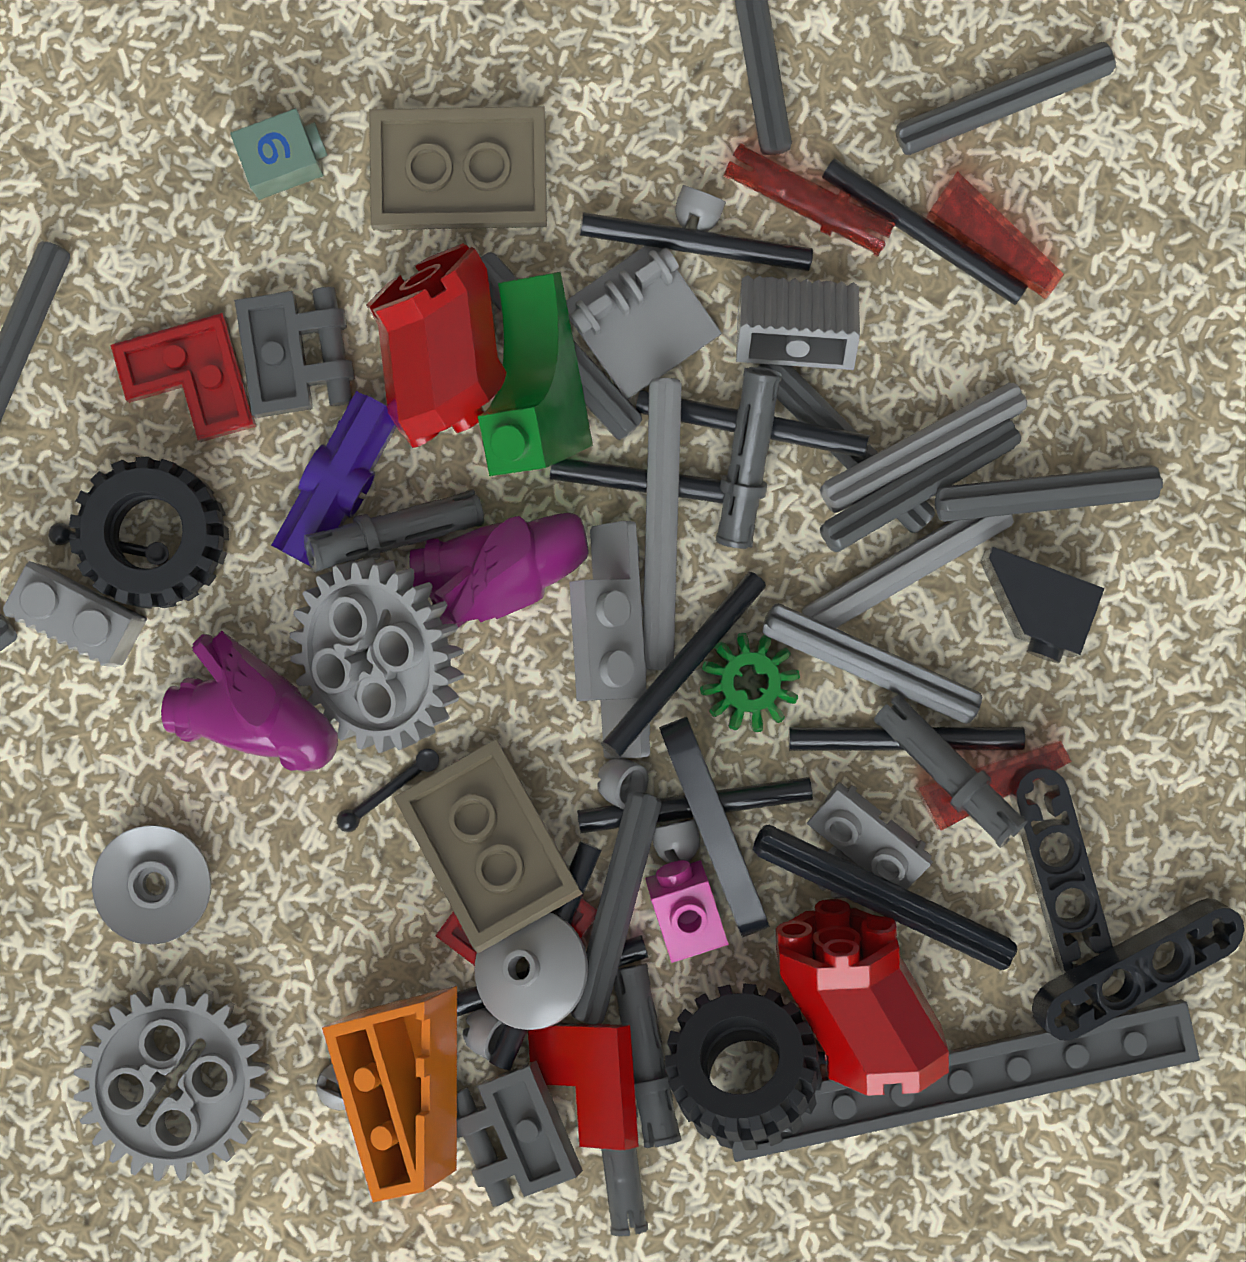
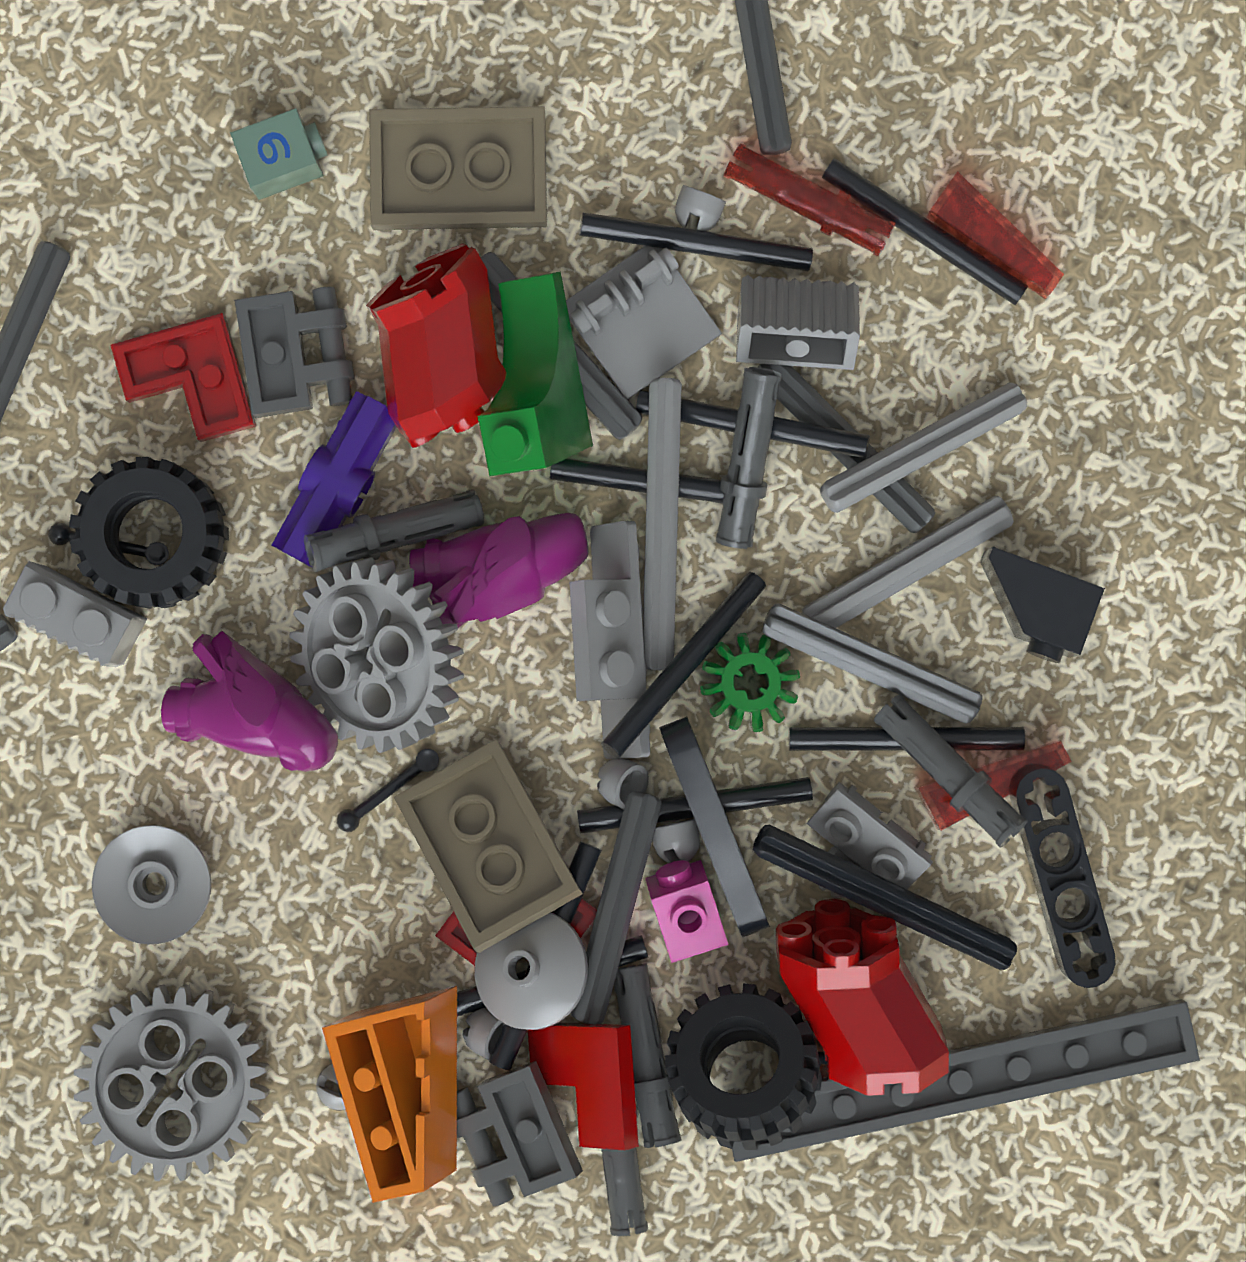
dark grey axle [820,418,1021,552] -> none
dark grey axle [895,42,1116,155] -> none
dark grey axle [935,465,1163,522] -> none
black beam [1032,898,1245,1041] -> none

